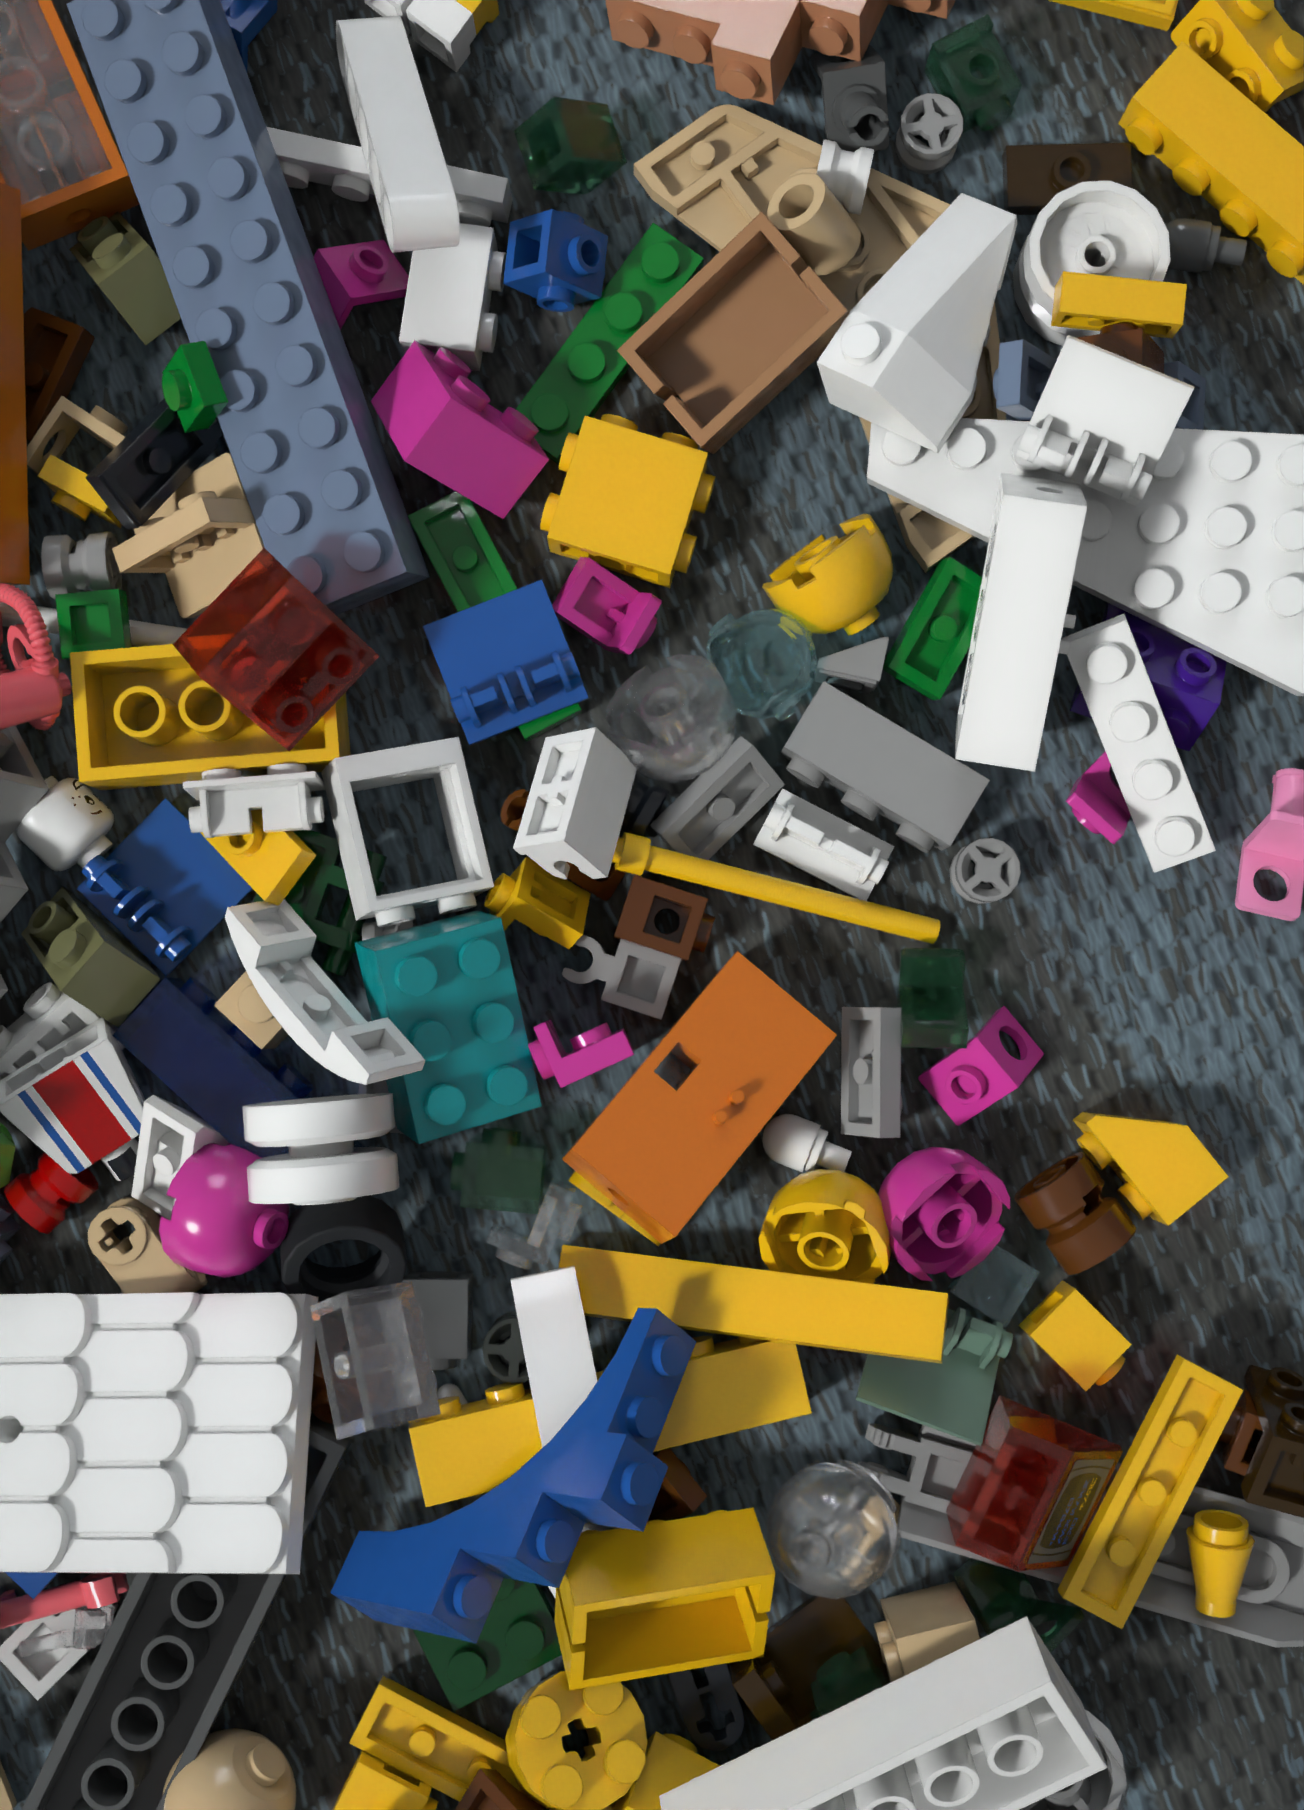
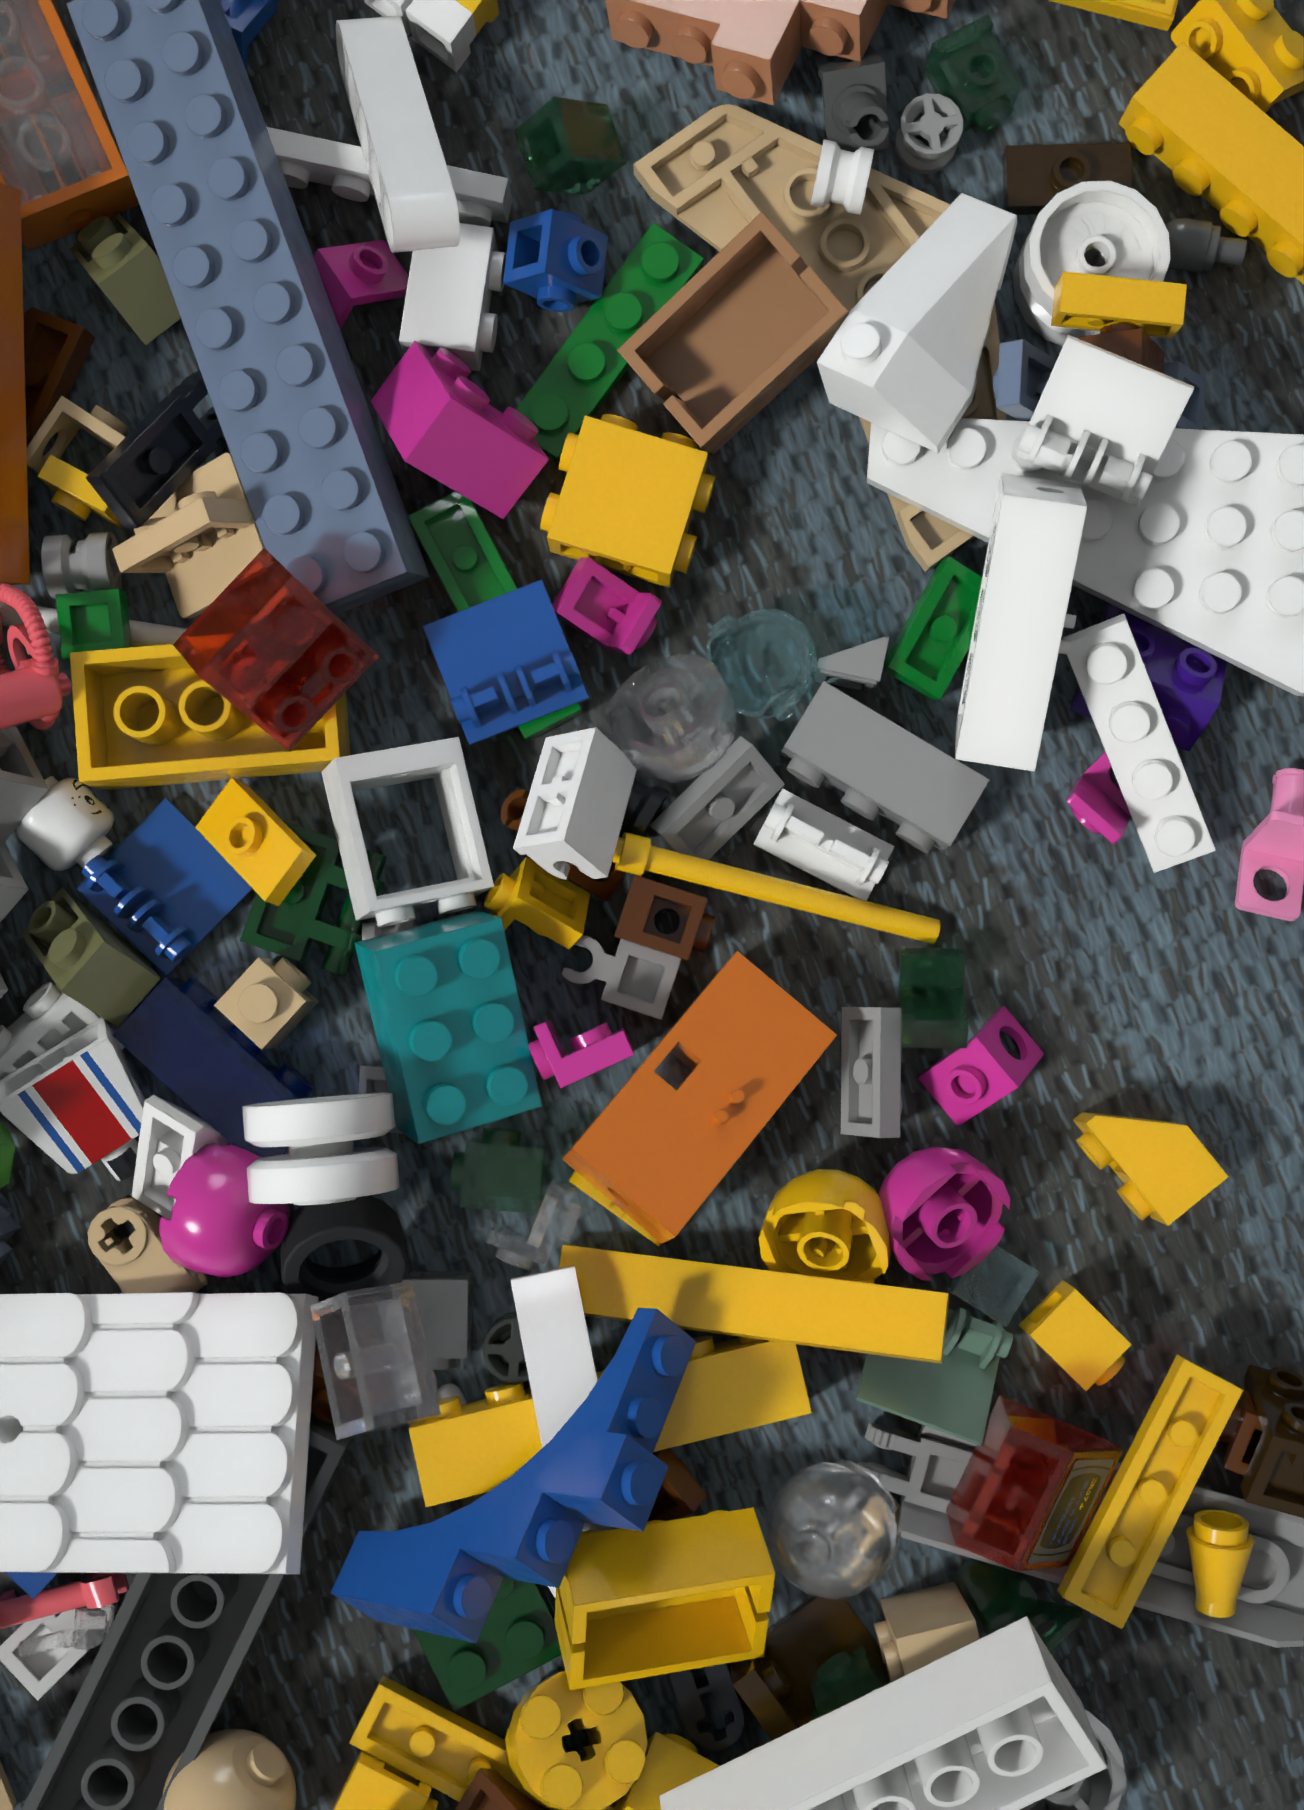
red wheel [4,1152,98,1234] -> none
green plate [162,341,228,433] -> none
white hinge [183,763,325,838] -> none
white slope [225,899,425,1085] -> none
yellow cylinder [762,514,893,636] -> none
white cylinder [762,1114,852,1173] -> none
tan brick [767,173,861,275] -> none
light grey wheel [949,838,1021,904] -> none
reddish brown wheel [1014,1152,1136,1275] -> none

